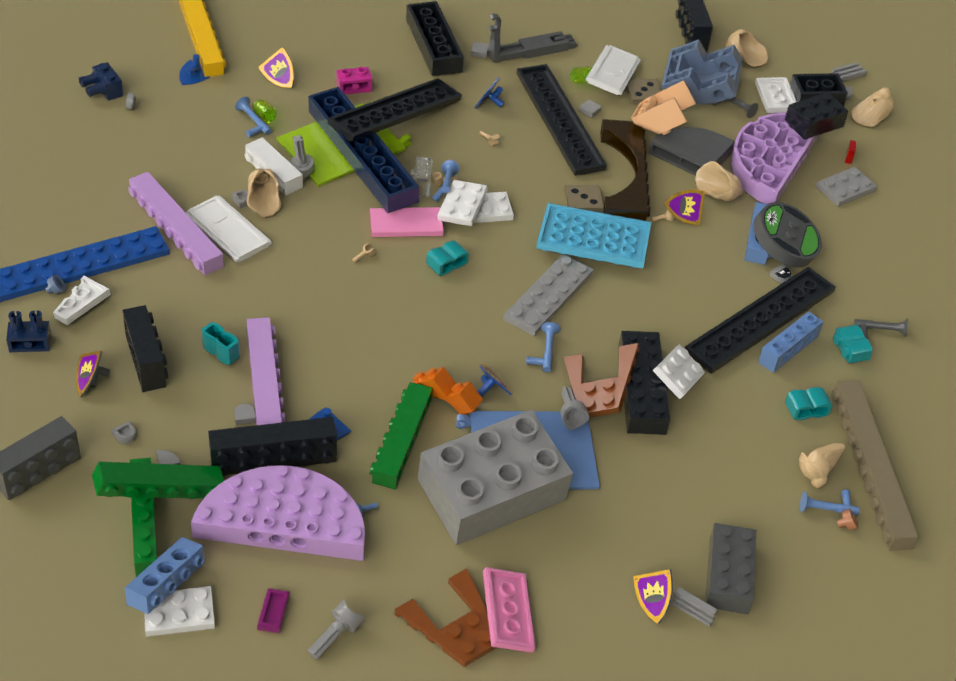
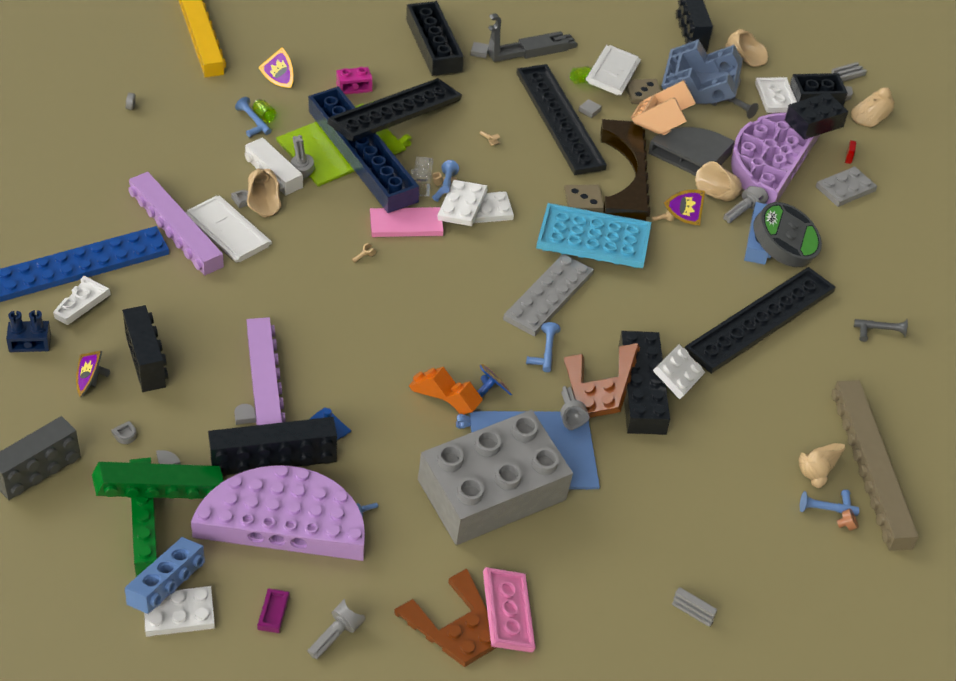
sand blue tile [45,274,66,295] -> none
dark blue brick [78,62,123,101] -> none
blue shield [179,54,210,85] -> none
teal brick [201,322,240,365] -> none
green brick [370,382,433,490] -> none
teal brick [426,240,469,276] -> none
blue shield [474,77,504,109] -> none
shield [633,570,673,624] -> none
dark grey brick [705,523,757,614] -> none
medium blue brick [758,311,824,373] -> none
tile [769,264,792,283] -> none
teal brick [785,387,833,420] -> none
teal brick [833,325,873,363] -> none
none -> light grey piece [723,186,768,223]

